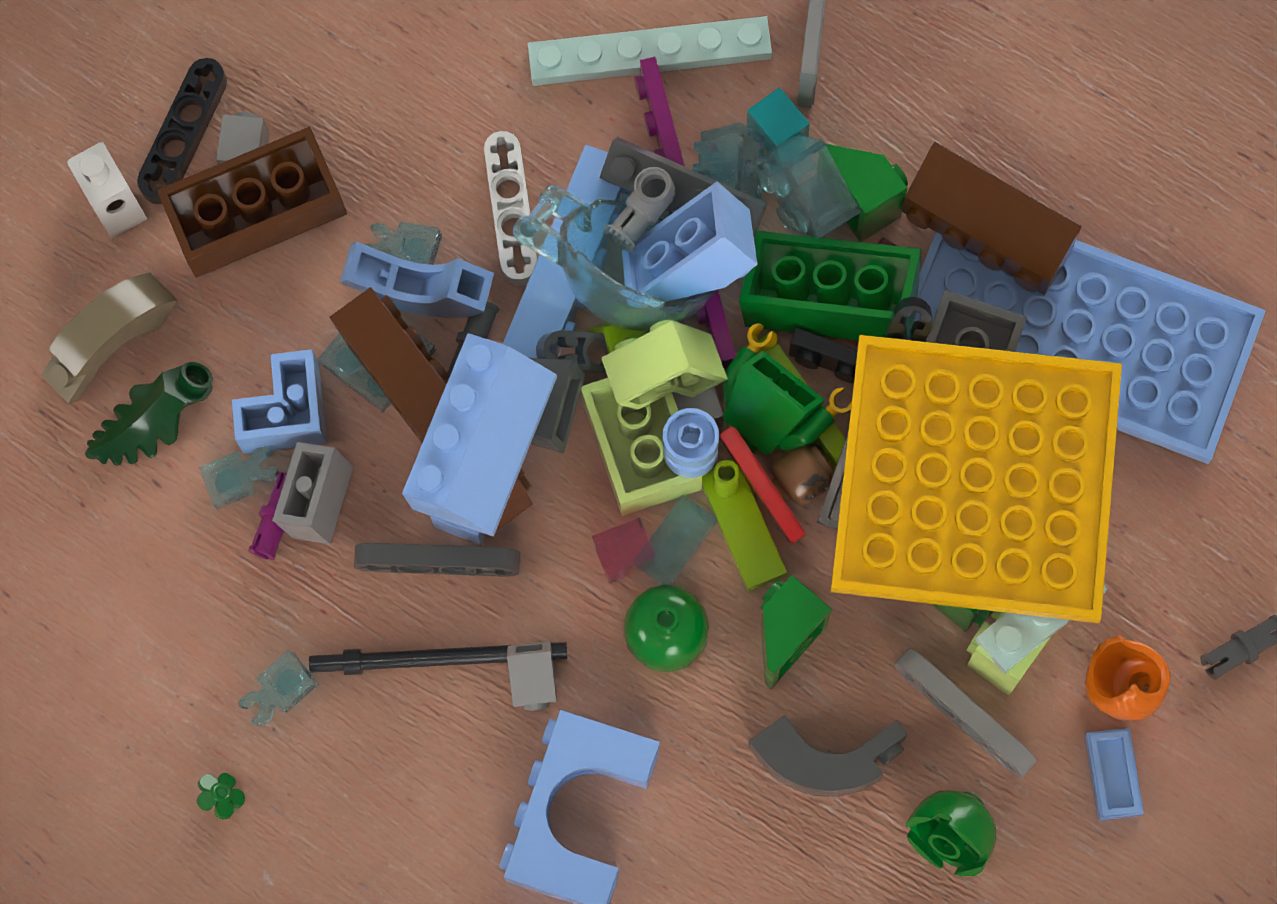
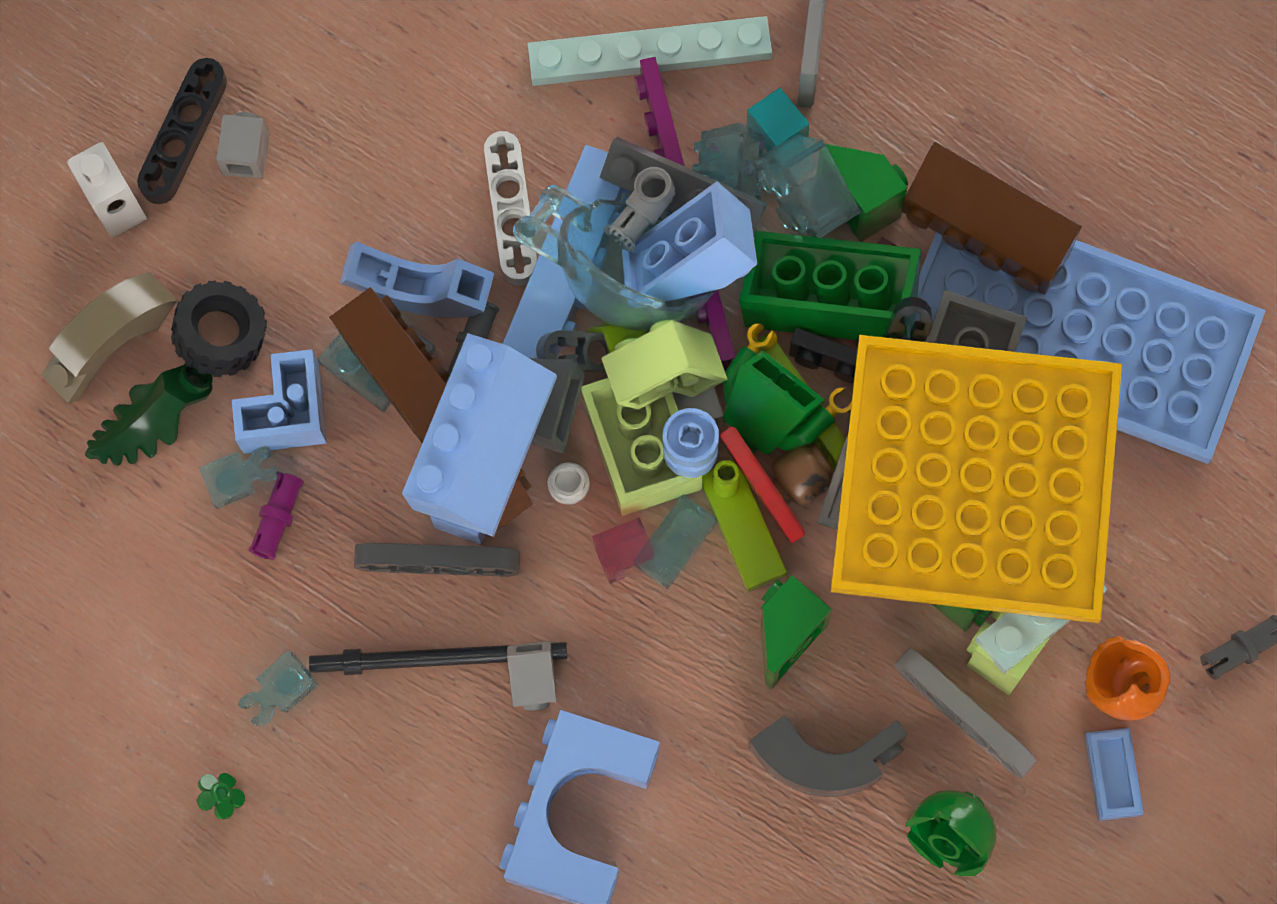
reddish brown slope [157,126,347,278] -> none
light grey brick [272,442,354,544] -> none
clear light blue plate [365,222,442,265] -> none
green cylinder [623,584,709,673] -> none
none -> black tyre [171,280,267,377]
none -> white plate [547,462,590,505]

